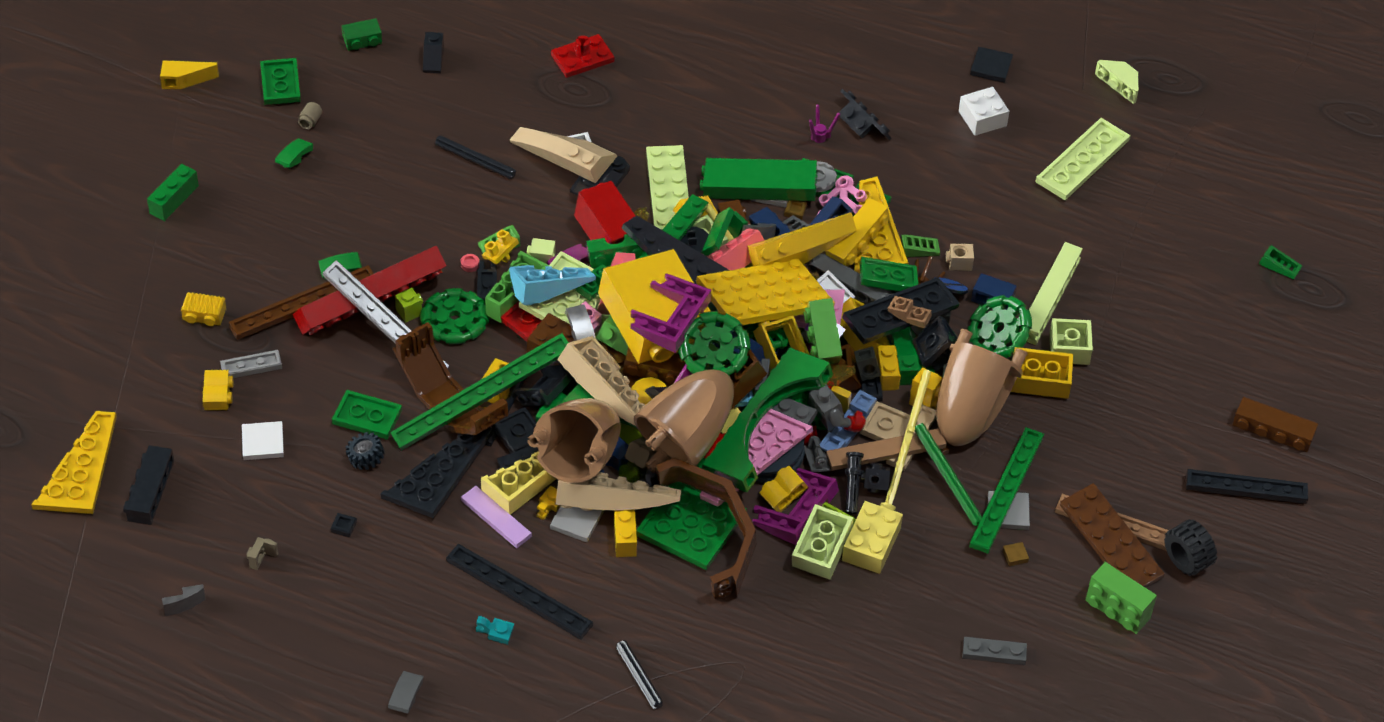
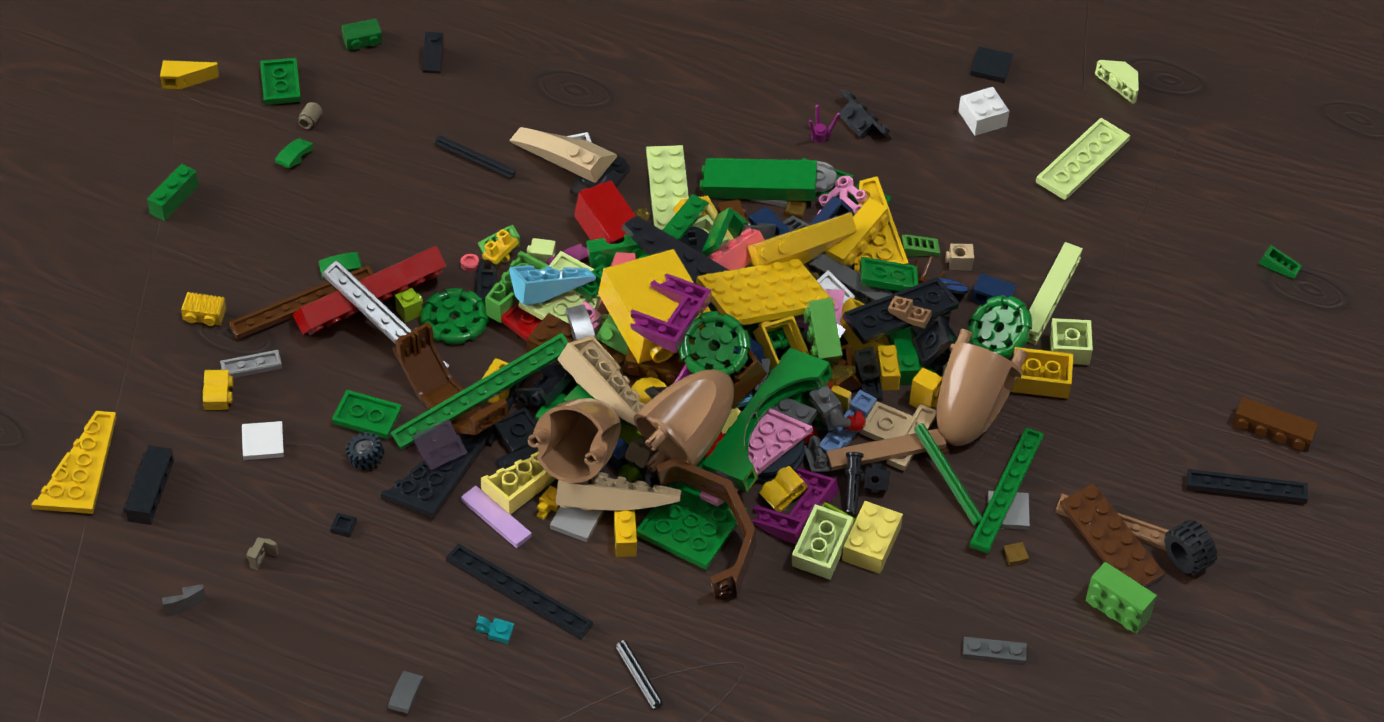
red plate [551,34,615,78] -> none
light yellow bar [880,370,931,511] -> none
none -> clear purple slope [412,419,467,470]

